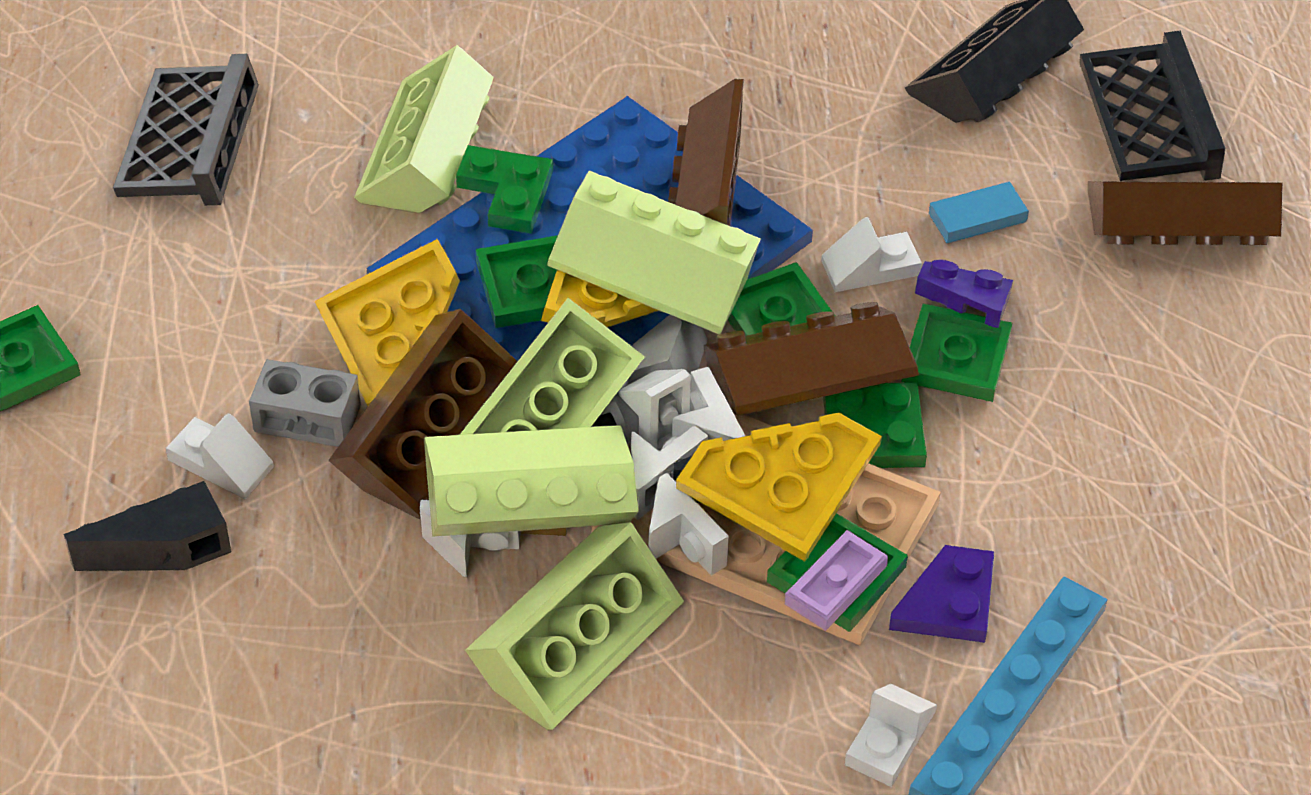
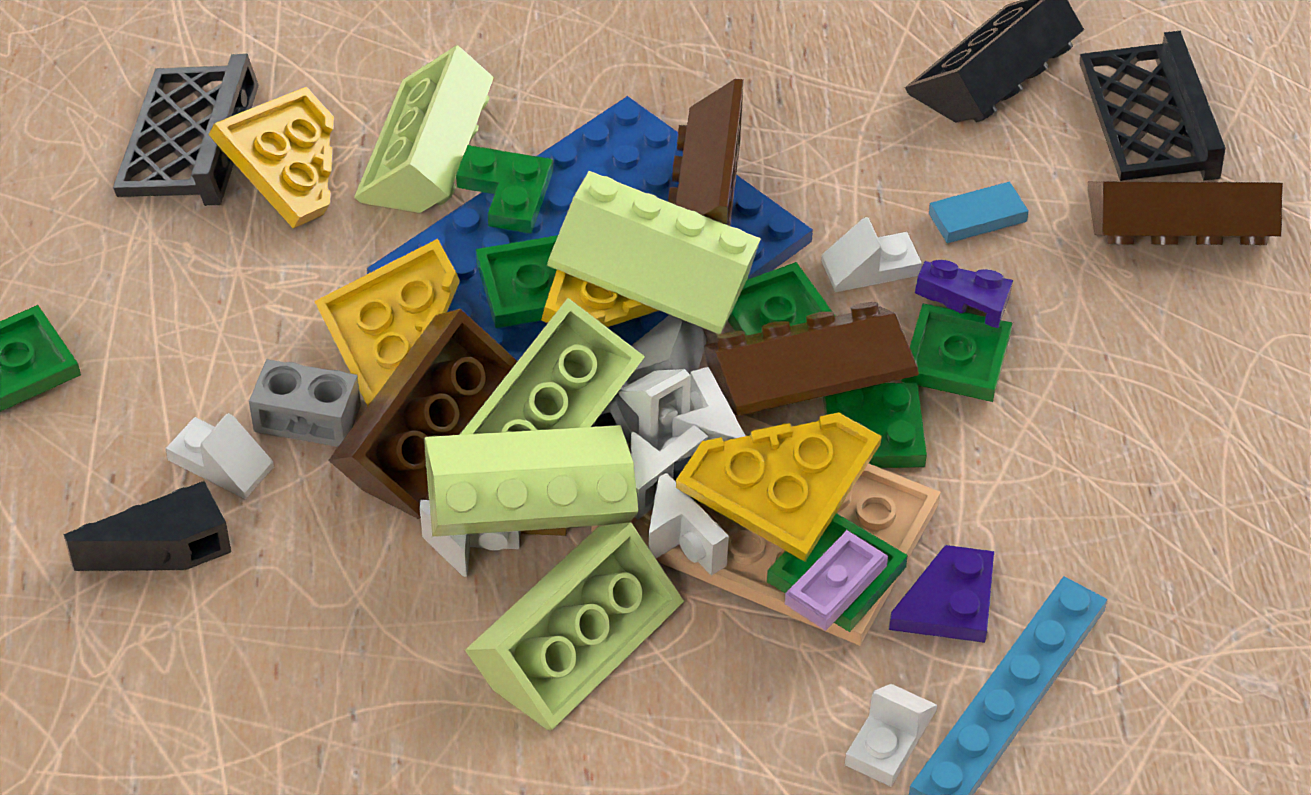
none -> yellow plate [209,87,334,229]

